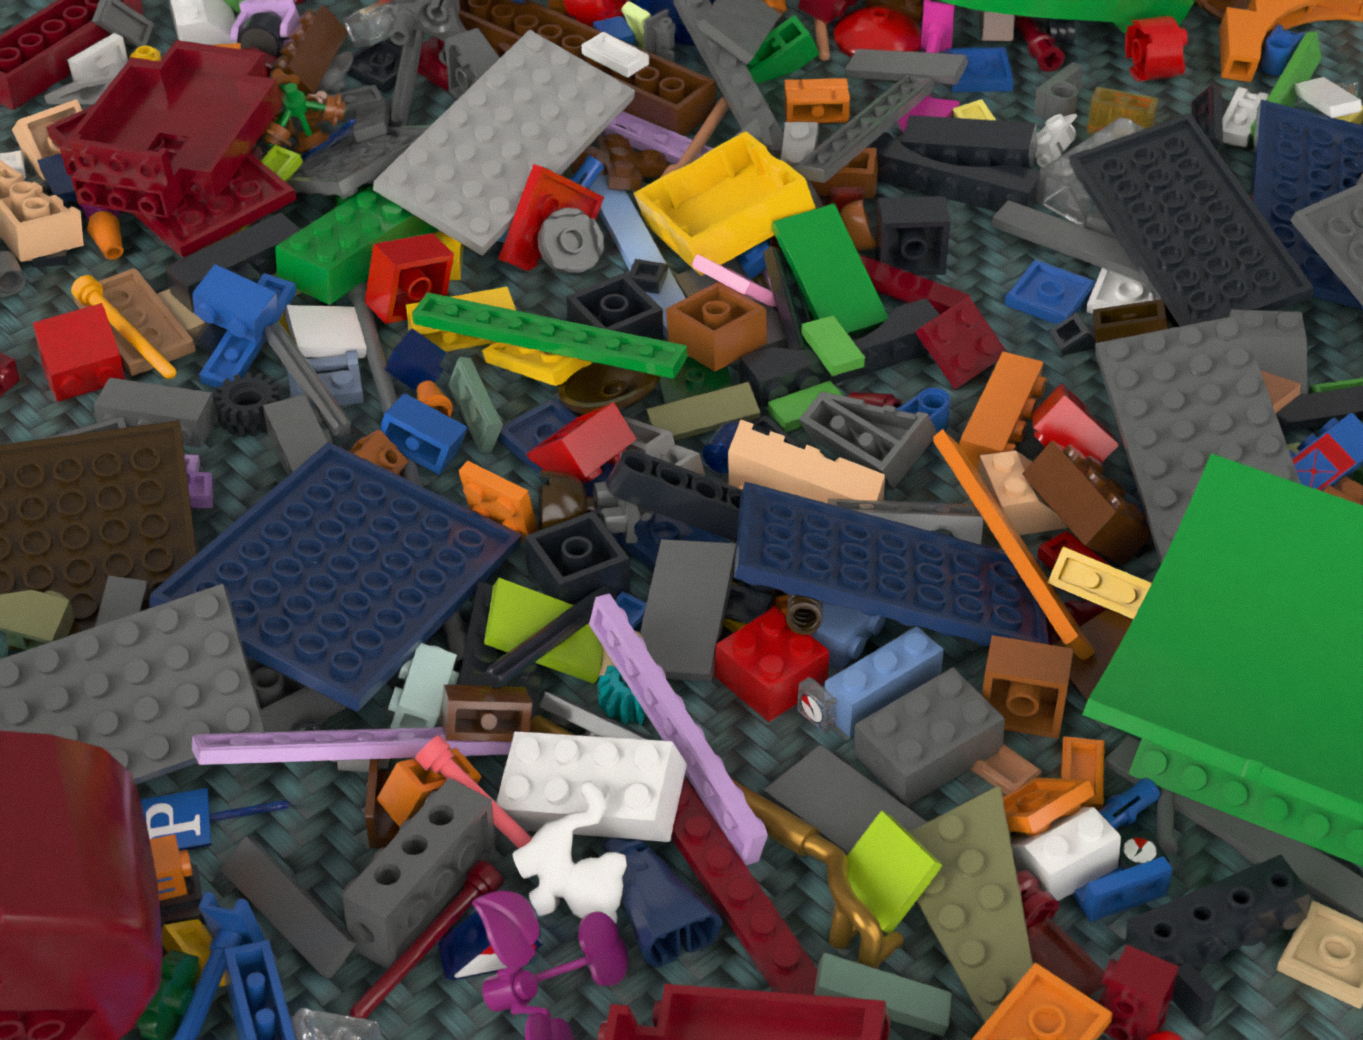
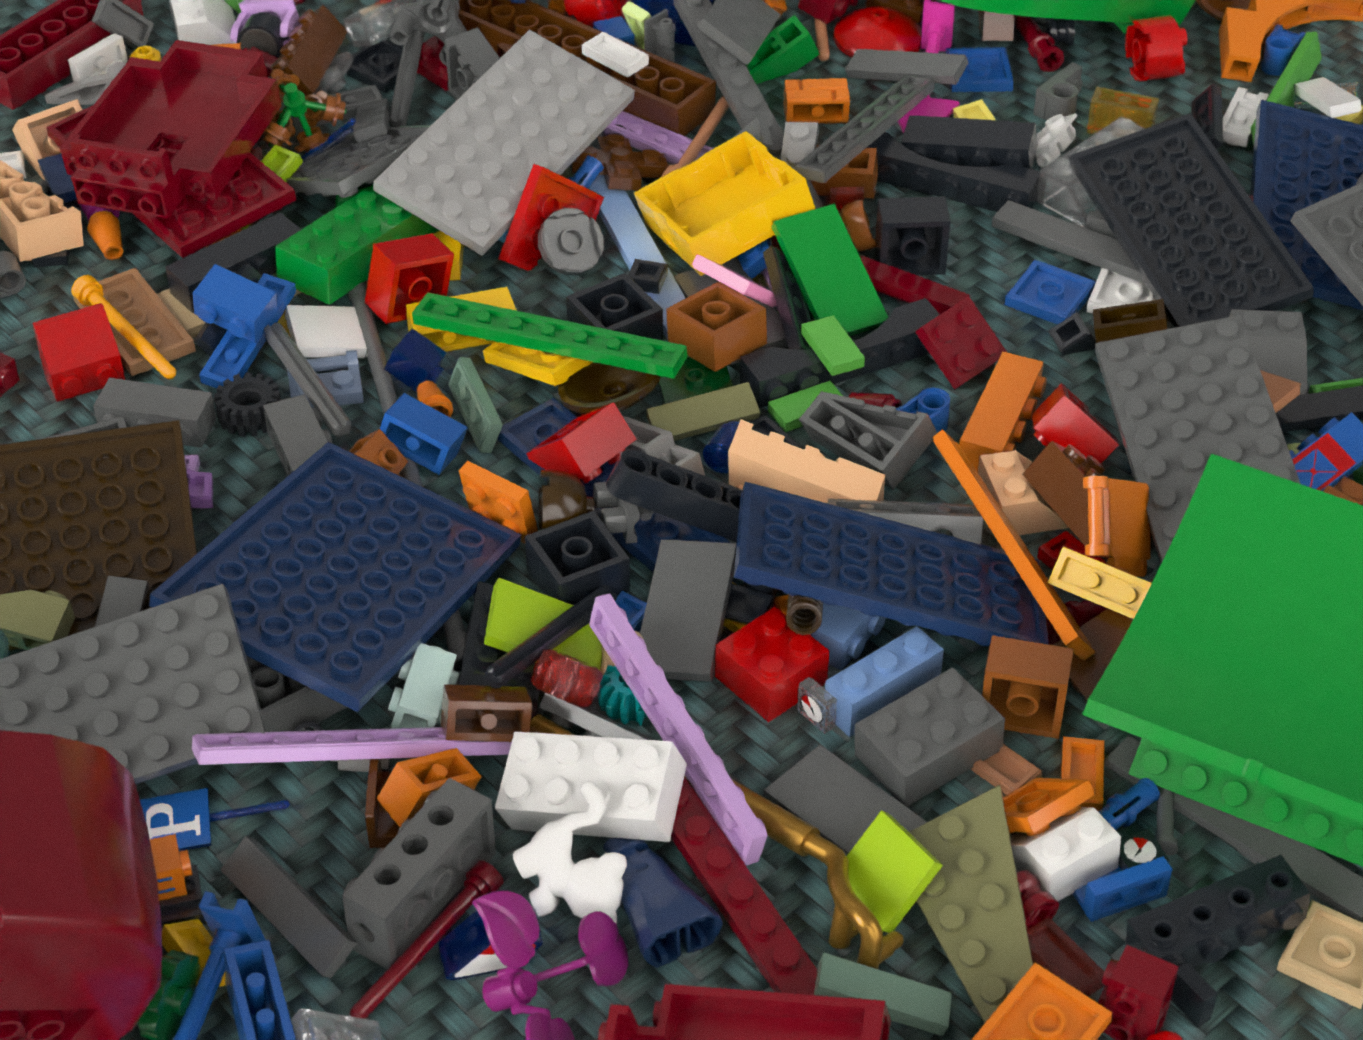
coral piece [415,734,532,849] -> none
none -> clear red gear [531,649,603,707]
none -> orange piece [1083,476,1151,577]

